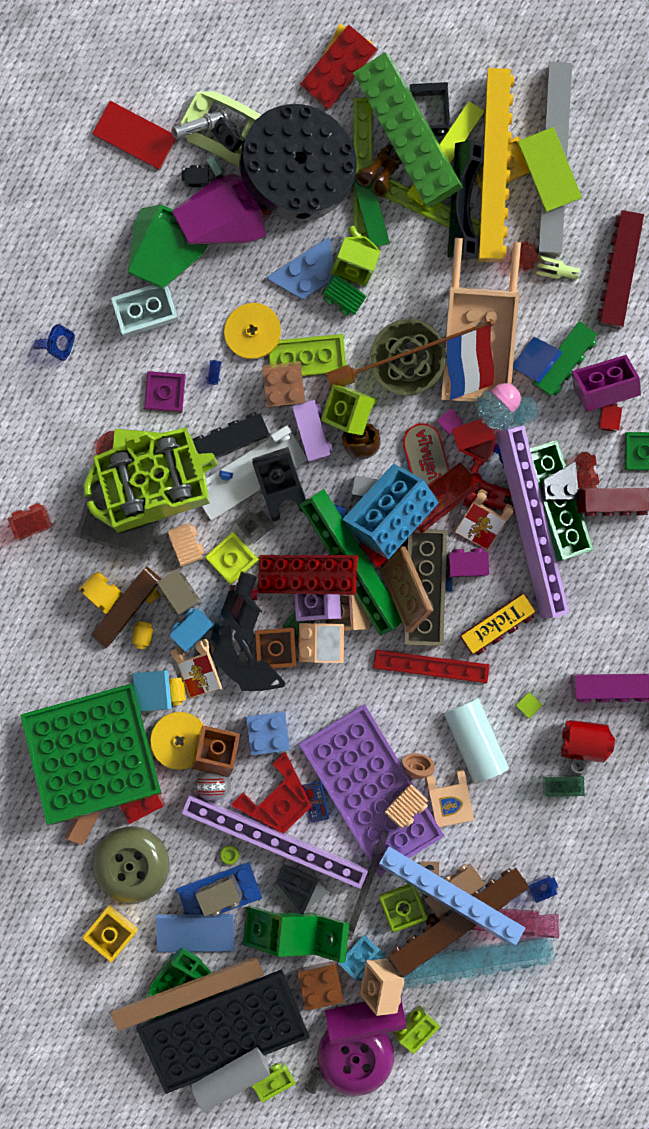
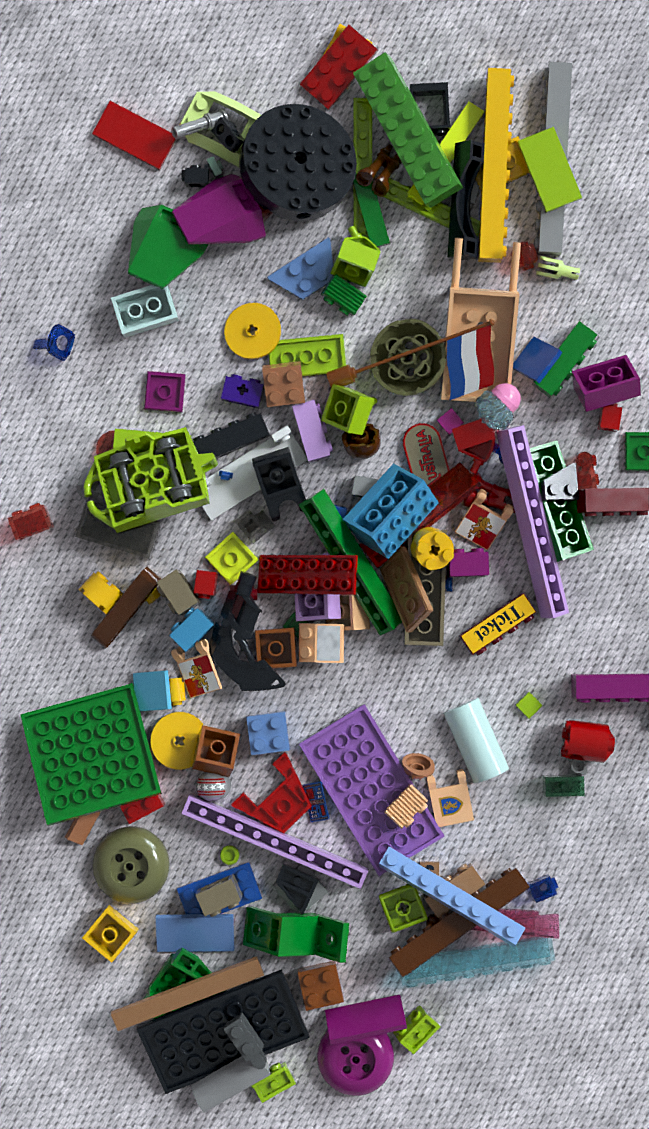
yellow brick [131,621,153,649] -> none
light nougat brick [167,523,205,567] -> none
clear blue pin [205,360,222,385] -> none
clear smoke pin [304,1067,324,1094] -> none
medium azure bracket [338,935,385,982] -> none
clear smoke bar [348,830,389,940] -> none
light nougat brick [359,959,404,1016] -> none
red tile [373,649,490,683] -> none
clear light blue brick [507,395,538,425] -> none
dark red brick [596,210,644,329] -> none
none -> red brick [194,570,218,599]
none -> dark purple brick [221,374,264,409]
none -> dark grey hinge [224,1013,267,1070]
none -> yellow brick [410,527,454,570]

